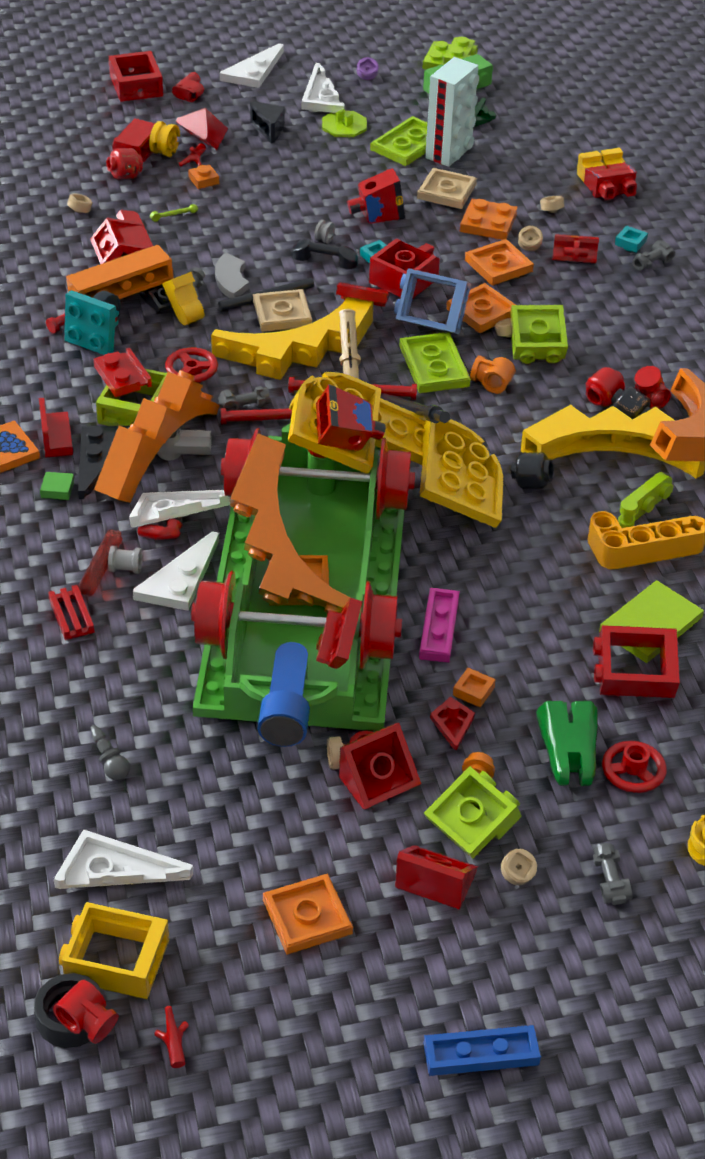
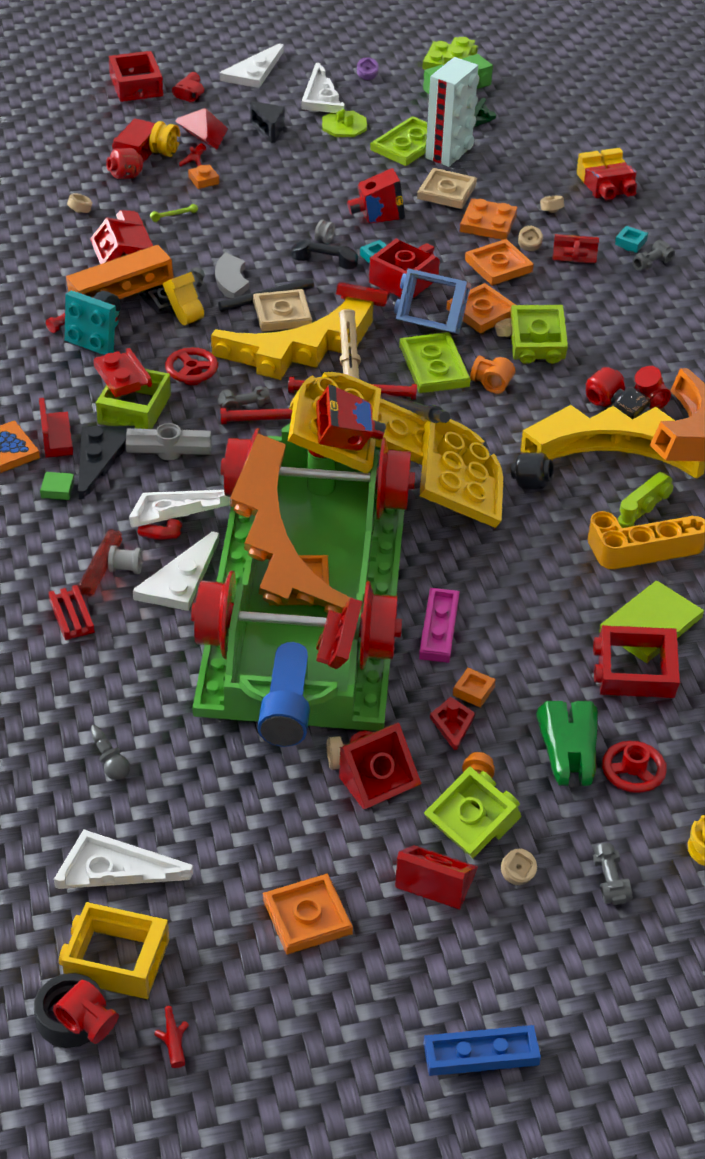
orange arch [94,370,220,503] -> none

